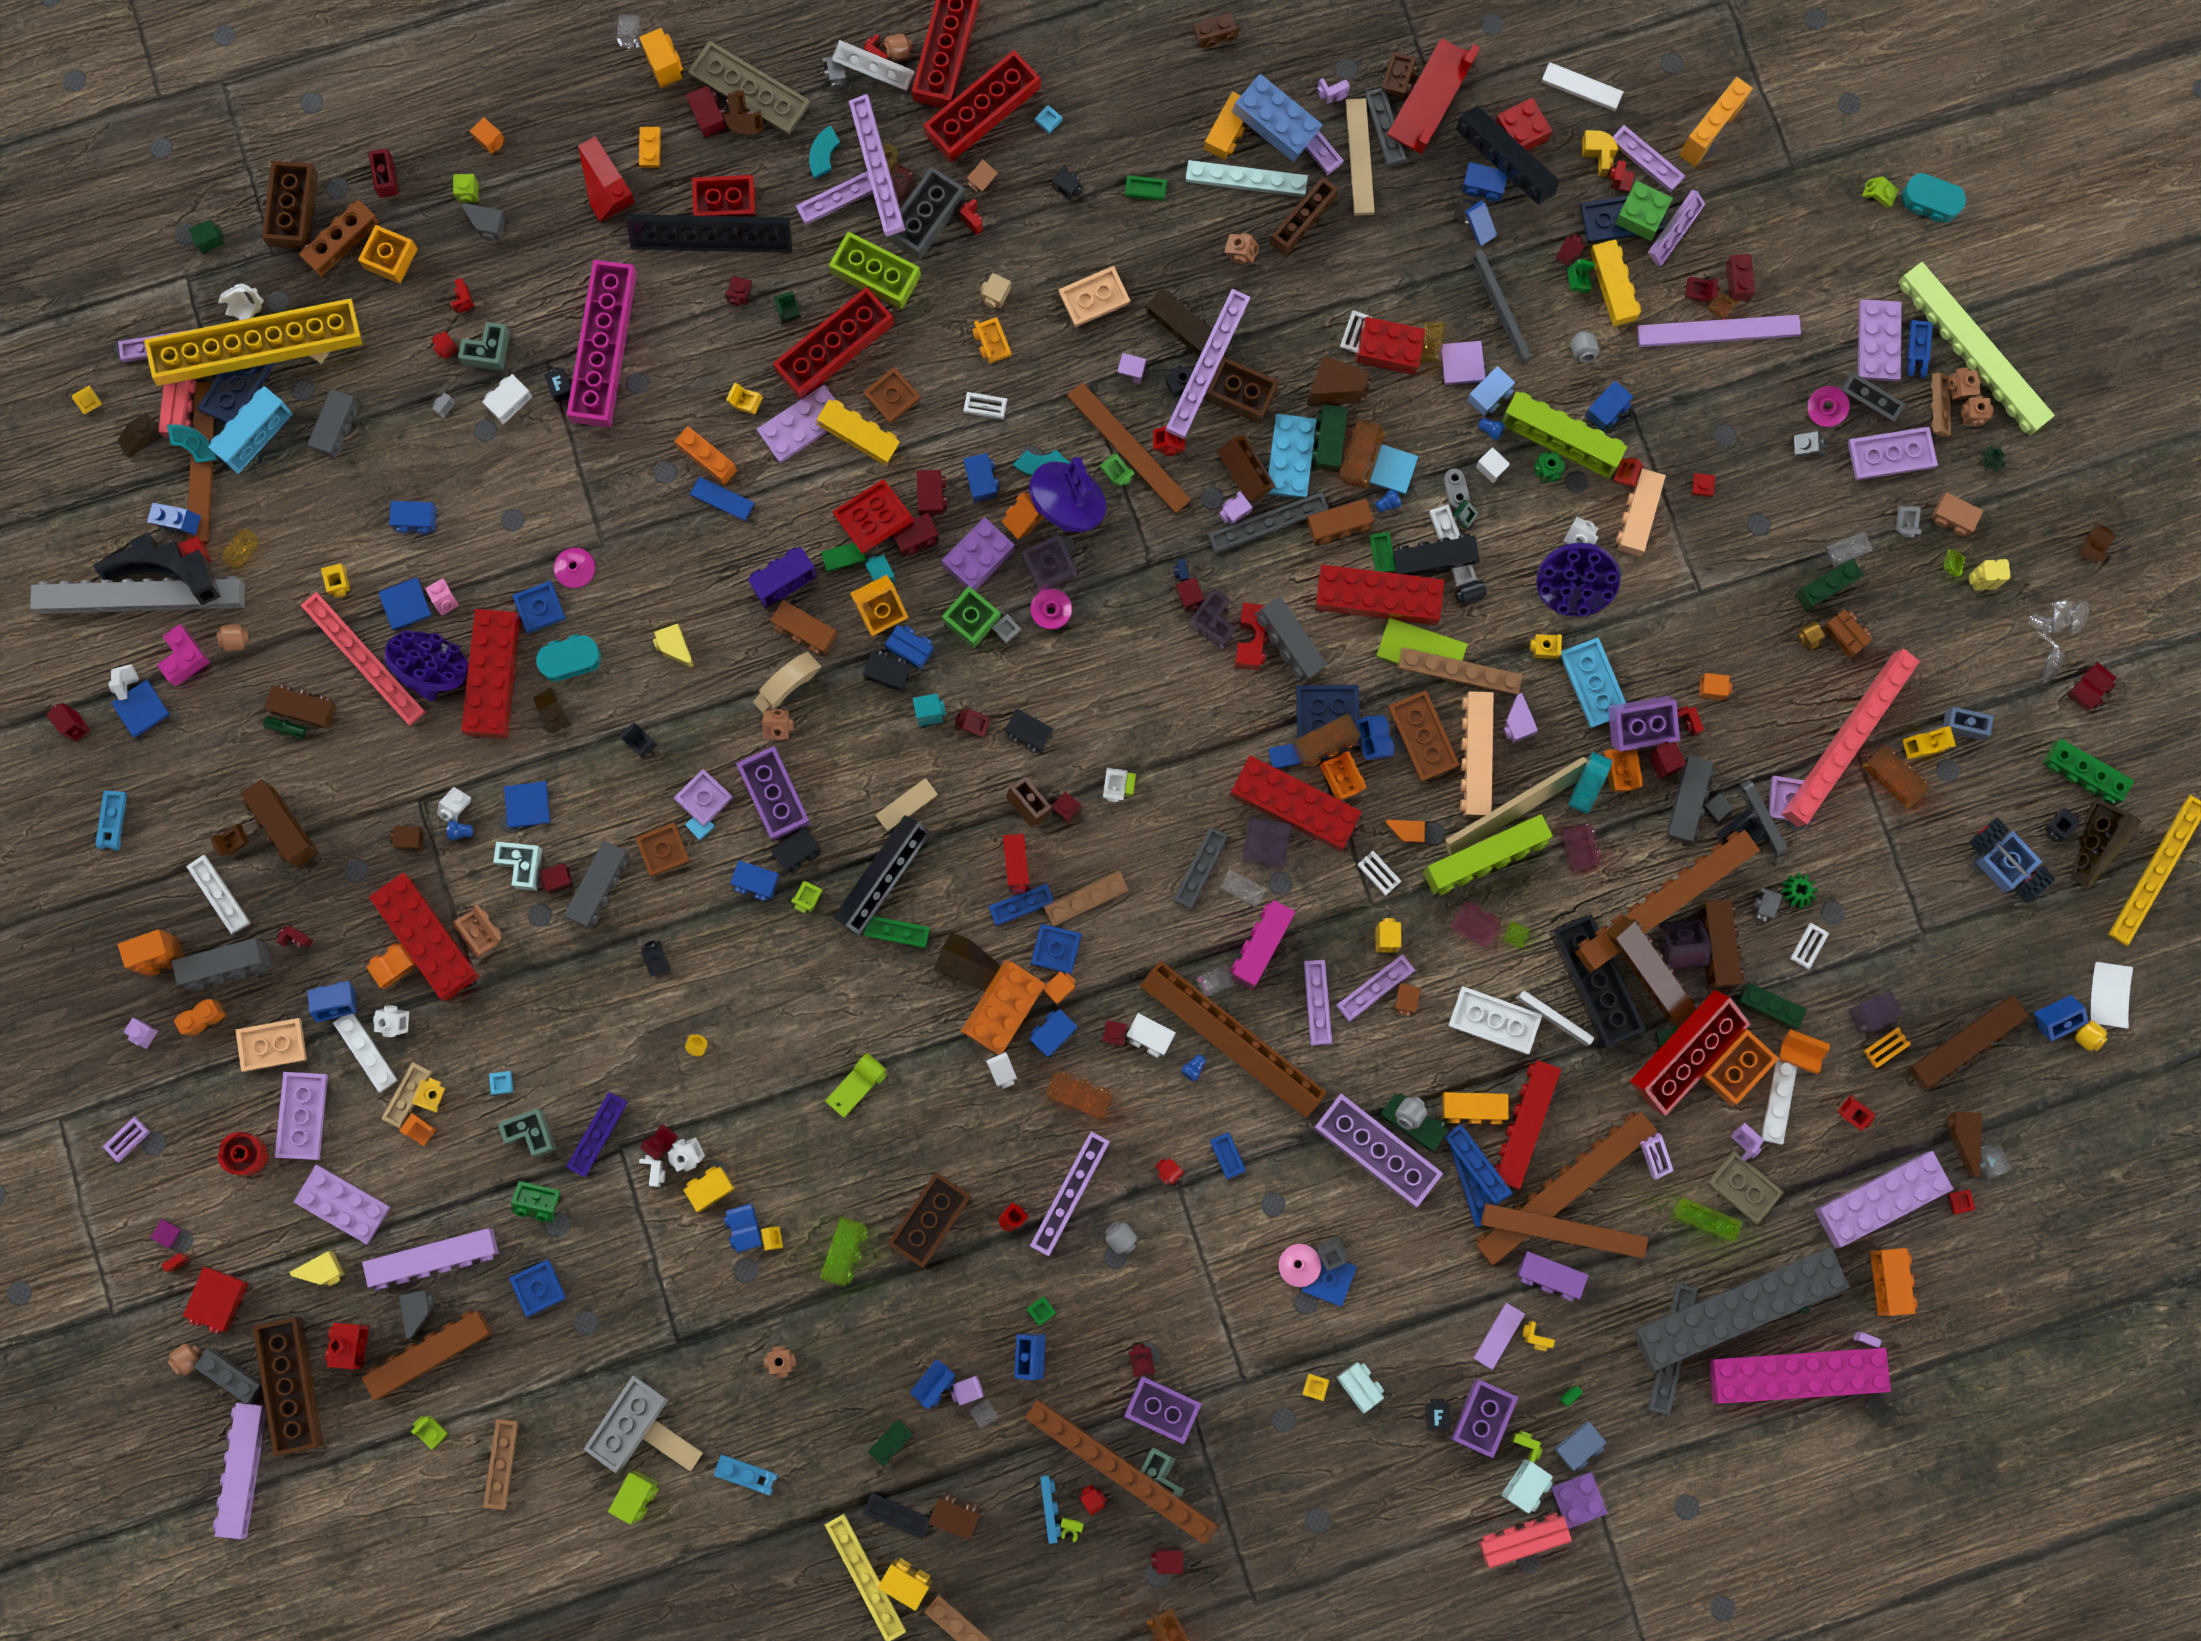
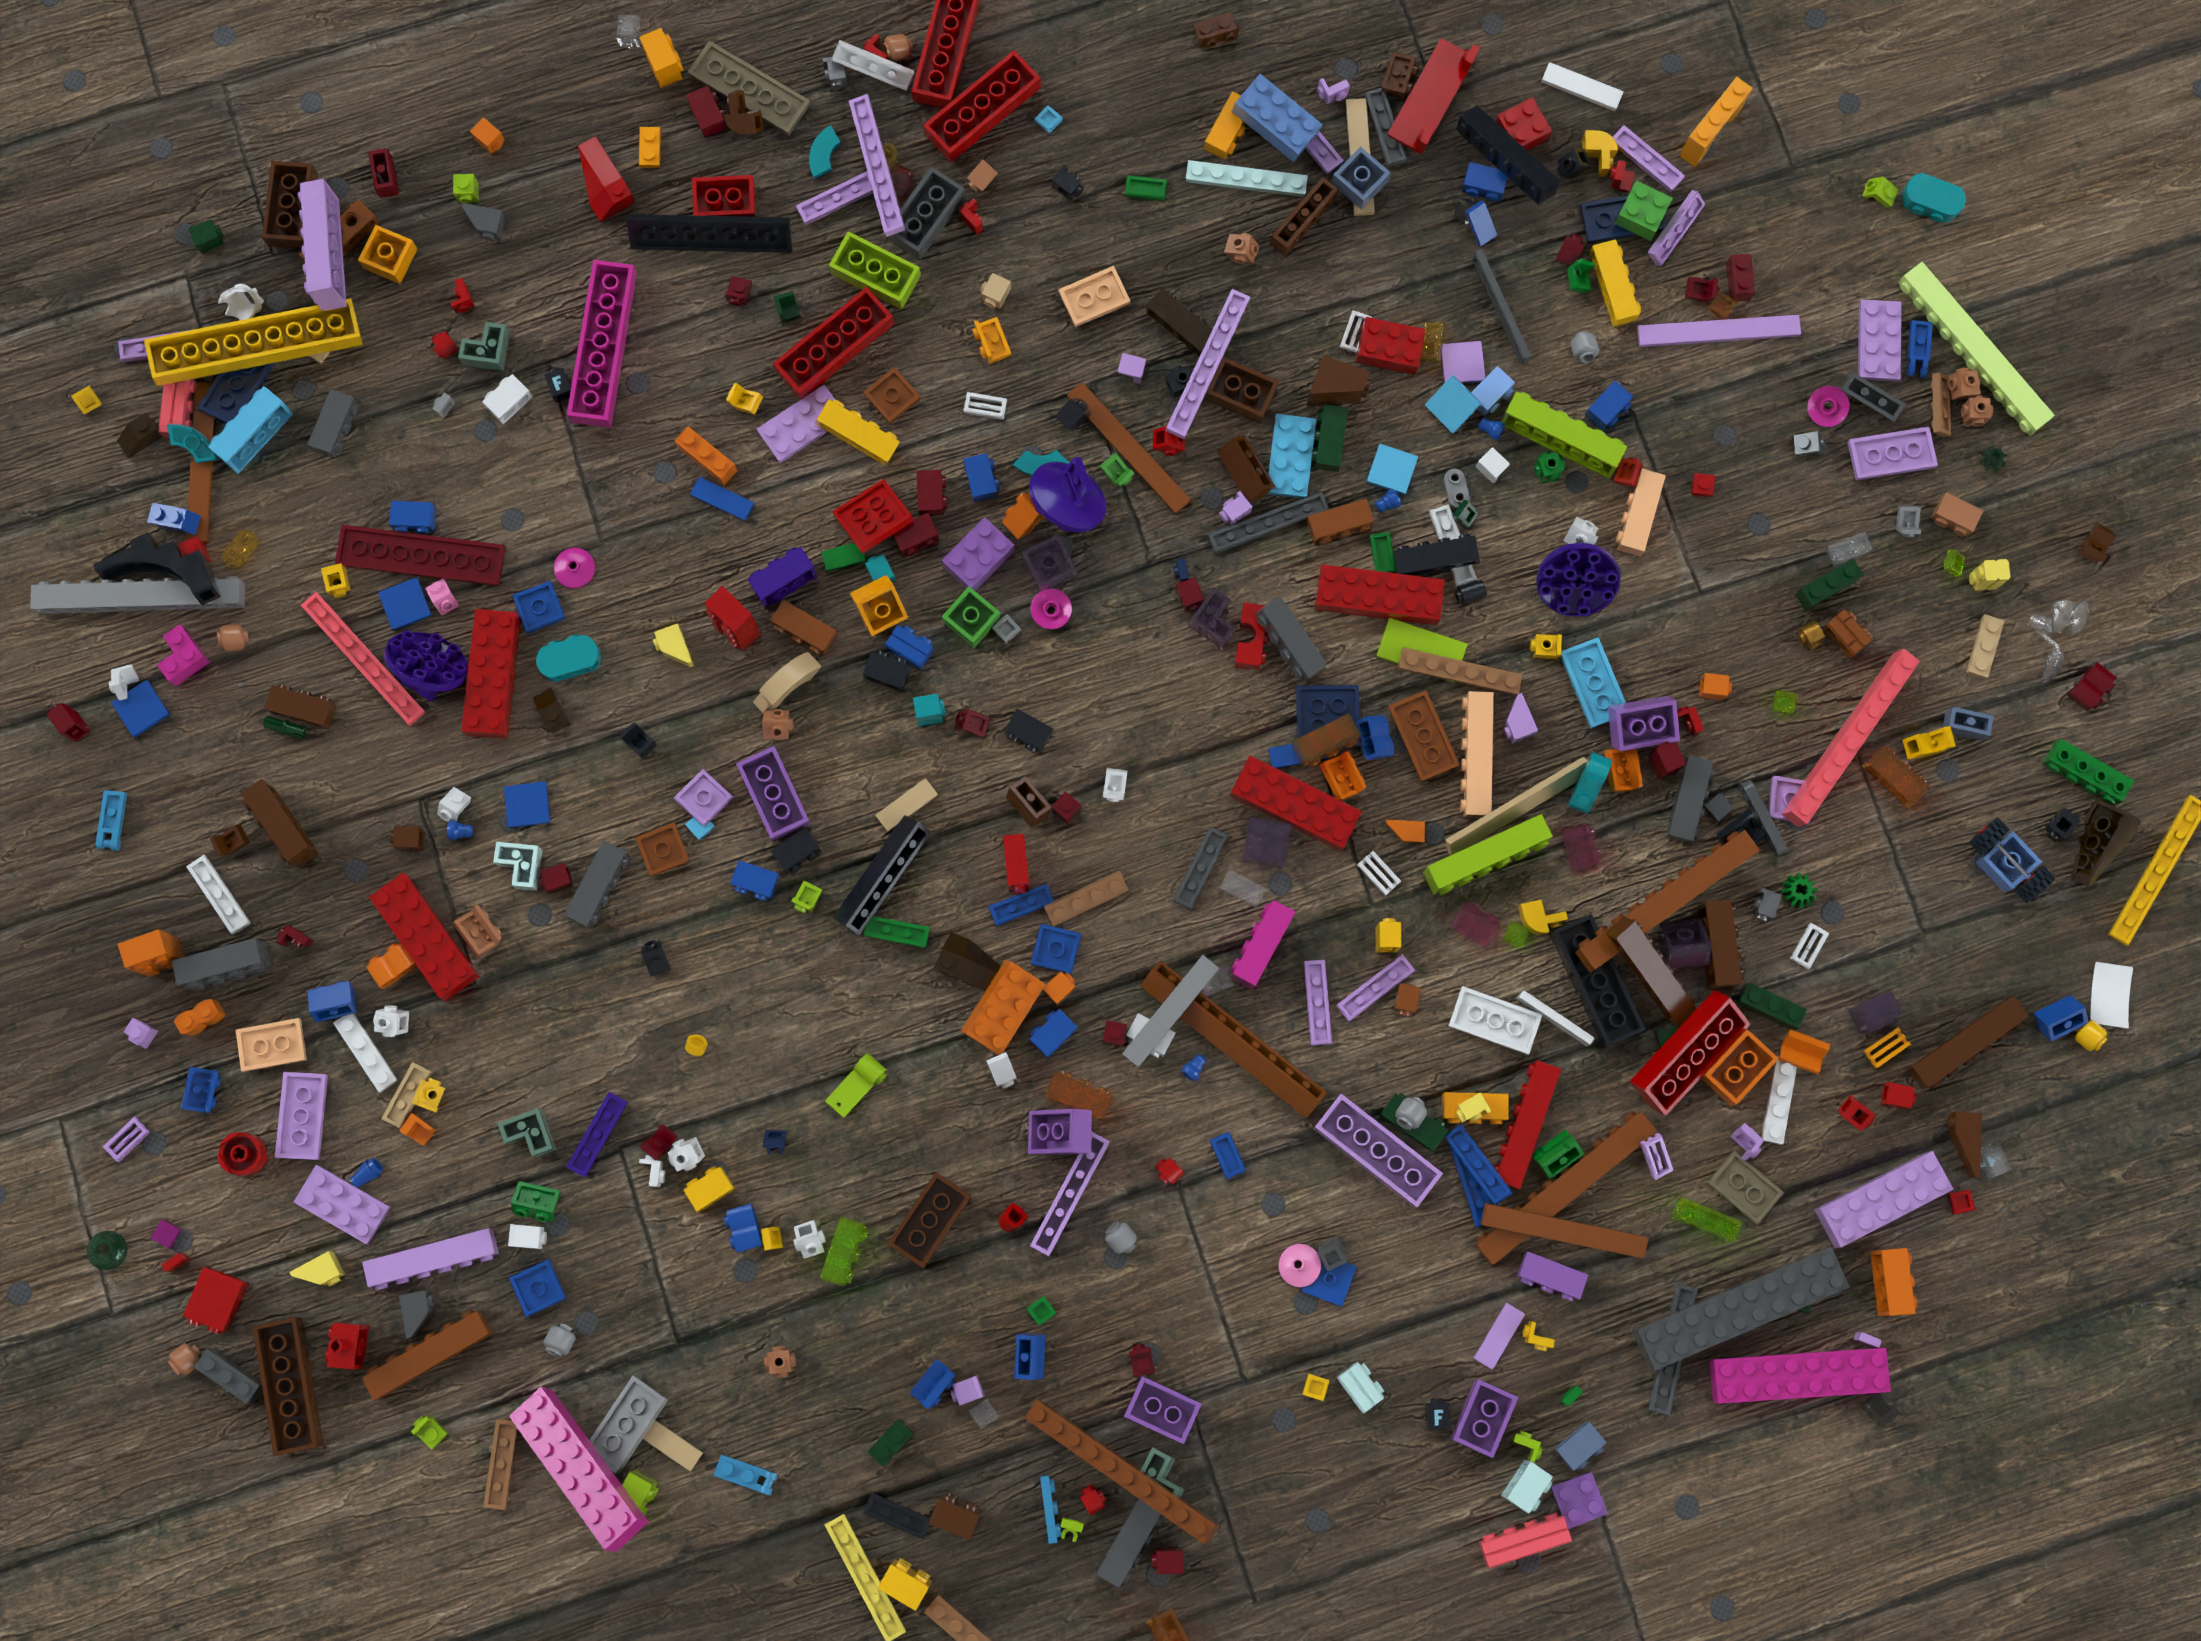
lavender brick [213,1402,267,1539] -> none
medium azure tile [489,1071,513,1095] -> none
lime tile [1125,773,1136,798] -> none
clear orange brick [1339,420,1386,488] -> none
none -> clear green piece [86,1231,128,1270]
none -> blue bracket [180,1066,221,1113]
none -> lavender brick [298,179,346,311]
none -> dark red plate [335,524,506,587]
none -> blue cone [350,1157,383,1188]
none -> white slope [508,1224,547,1249]
none -> brick [509,1387,649,1552]
none -> light grey head [543,1323,576,1358]
none -> red brick [704,586,761,651]
none -> dark blue tile [763,1130,787,1154]
none -> white brick [793,1220,826,1259]
none -> medium lavender brick [1028,1109,1092,1155]
none -> black brick [1055,398,1091,431]
none -> dark grey brick [1096,1498,1164,1588]
none -> light grey tile [1122,955,1219,1067]
none -> sand blue brick [1331,146,1391,210]
none -> medium azure tile [1425,375,1482,434]
none -> light yellow brick [1455,1093,1491,1123]
none -> yellow brick [1518,899,1568,935]
none -> green brick [1532,1130,1584,1179]
none -> black brick [1557,148,1592,179]
none -> clear neon green plate [1772,690,1797,715]
none -> red brick [1880,1082,1916,1110]
none -> tan plate [1966,614,2005,680]

